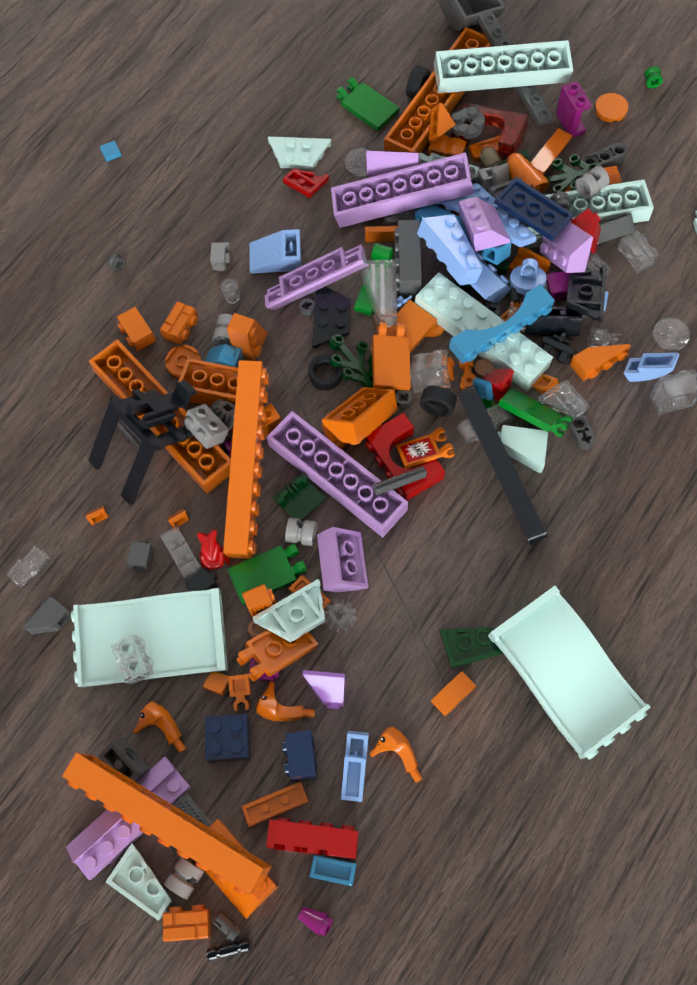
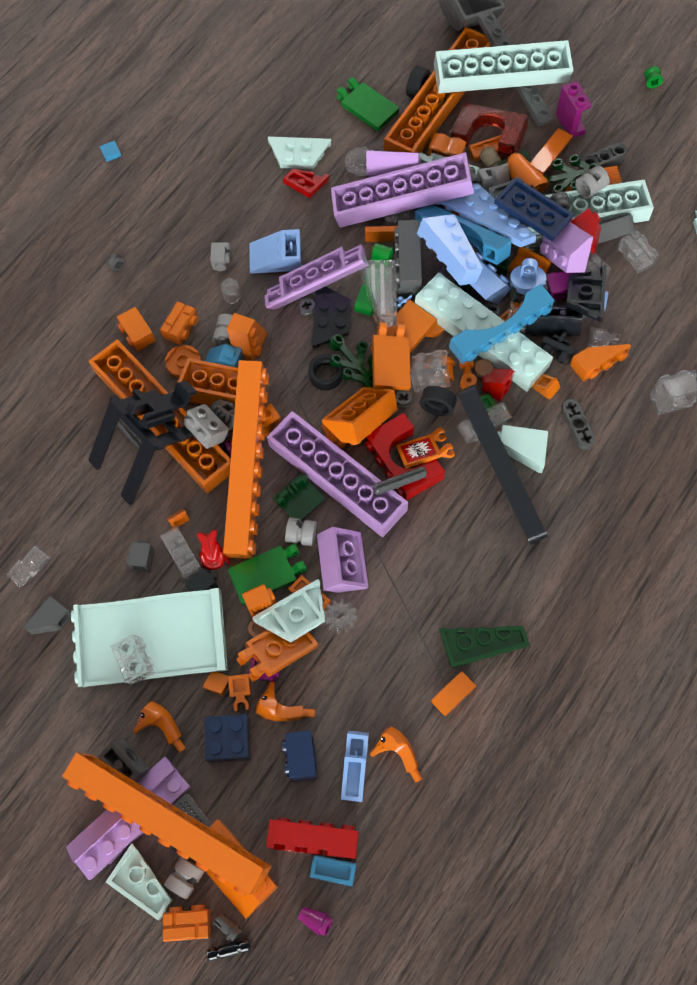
orange slope [85,506,109,525] -> none
orange tile [241,781,309,828] -> none
slope [303,670,346,709] -> none
orange slope [429,103,456,142] -> none
dark grey plate [452,106,485,139] -> none
lavender slope [459,197,510,252] -> none
dark azure tile [472,377,494,401] -> none
light aqua panel [488,586,651,759] -> none
green tile [498,388,573,437] -> none
clear wing [537,379,590,419] -> none
orange tile [595,93,629,123] -> none
light blue slope [624,353,679,382] -> none
clear dish [653,318,690,350] -> none

